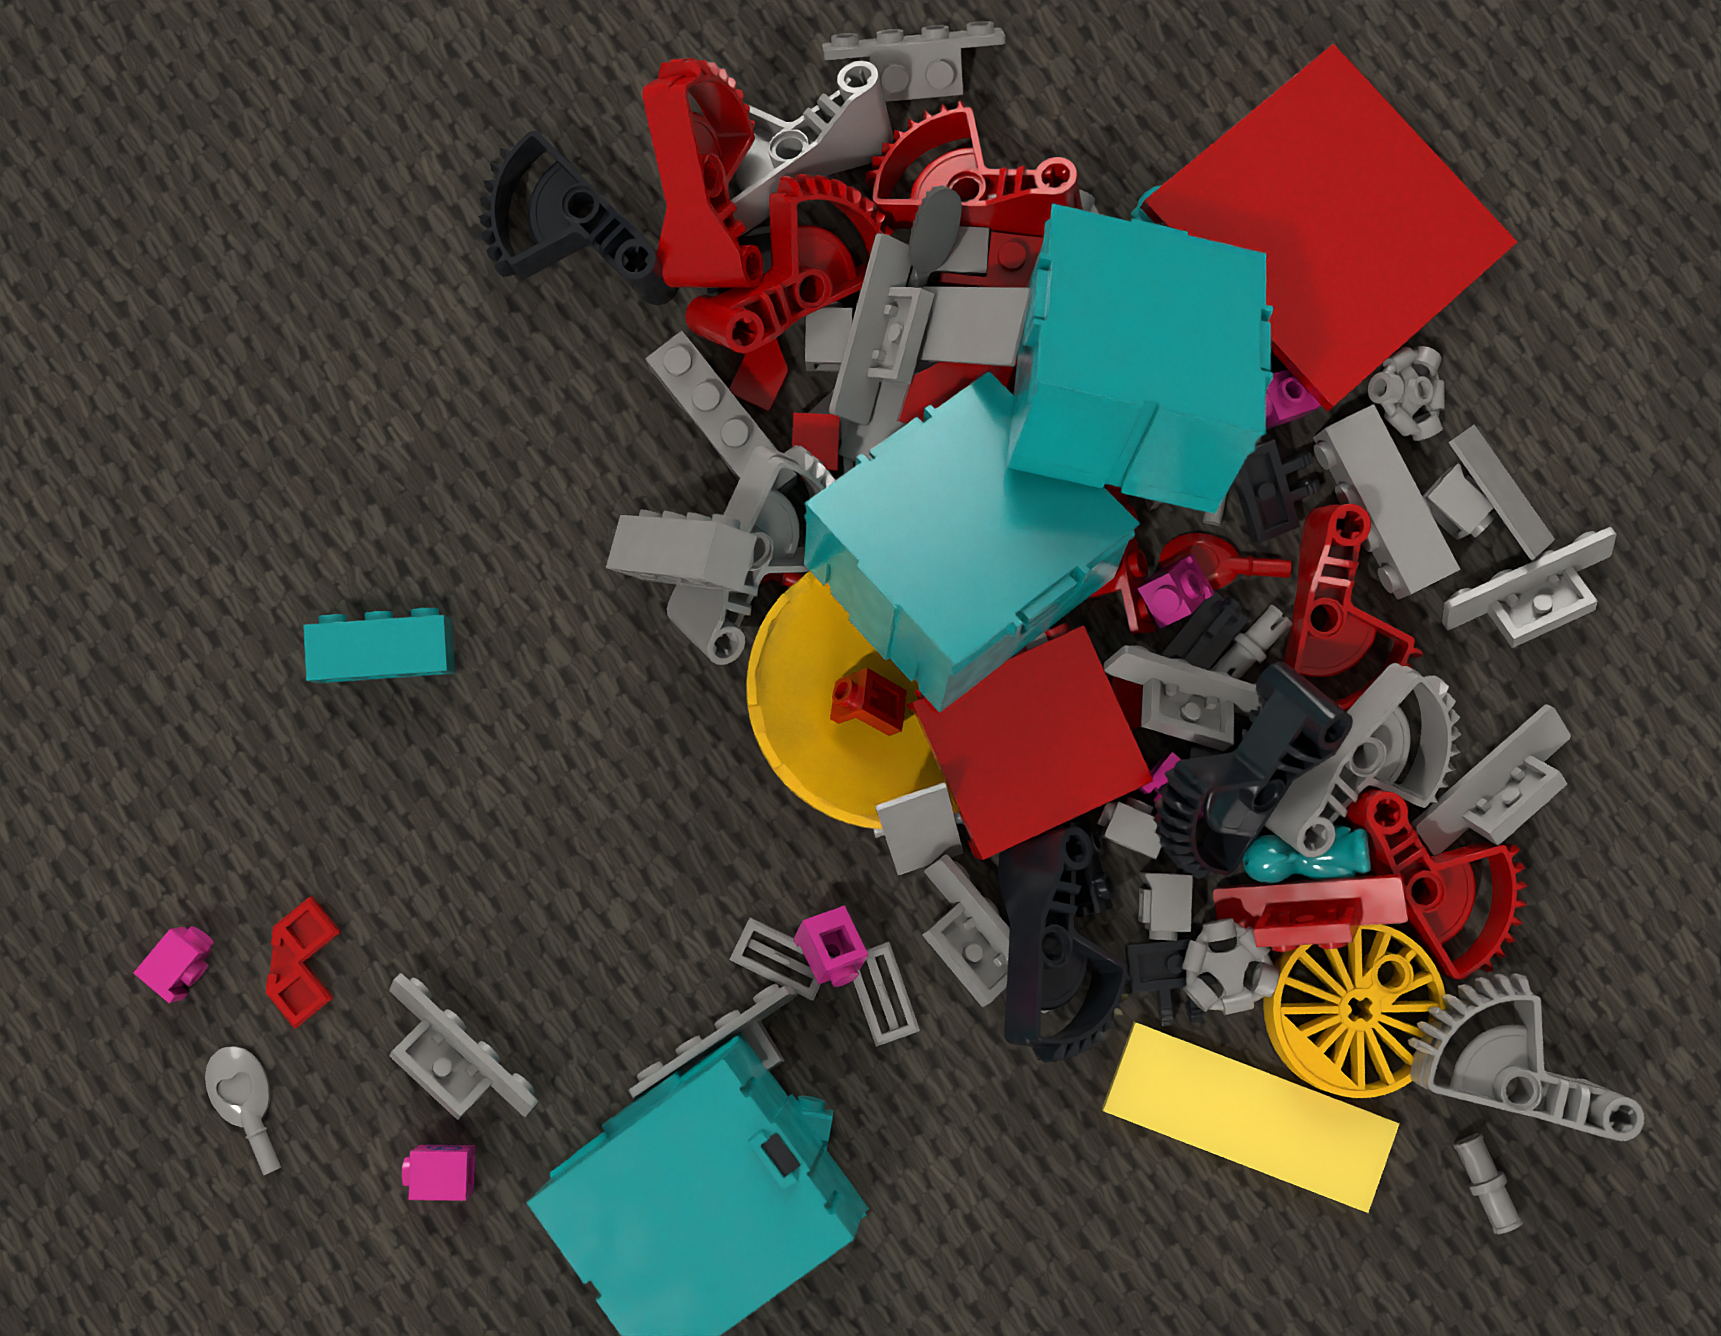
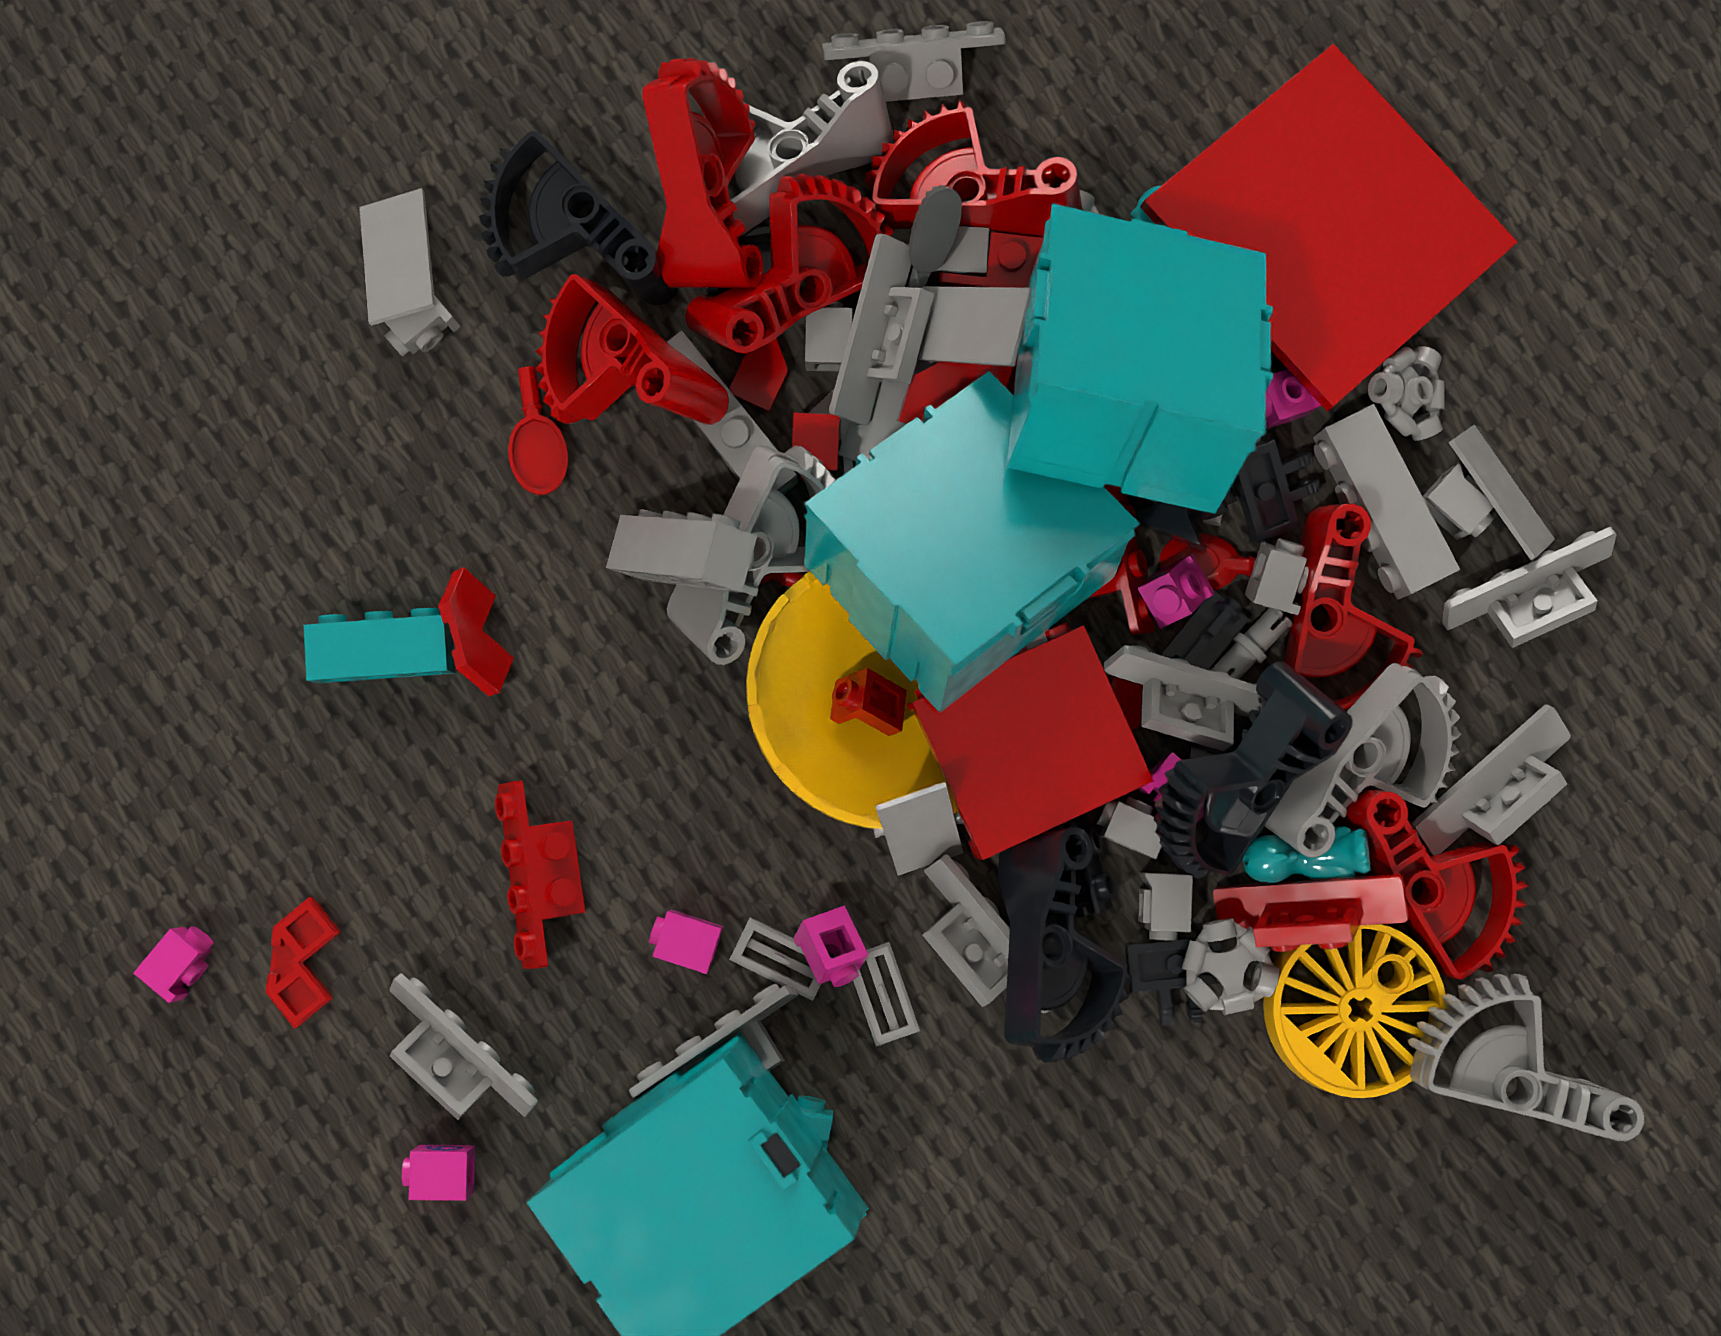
light grey piece [205,1046,281,1175] -> none
light yellow tile [1102,1022,1399,1213] -> none
light grey pin [1453,1133,1523,1234] -> none
none -> light grey piece [360,188,435,326]
none -> light grey brick [384,295,461,357]
none -> red tile [438,567,514,697]
none -> red bracket [495,780,585,969]
none -> red piece [508,366,568,496]
none -> red arm [535,274,729,425]
none -> dark pink brick [649,909,724,974]
none -> black slope [1136,486,1237,552]
none -> light grey brick [1245,539,1309,615]

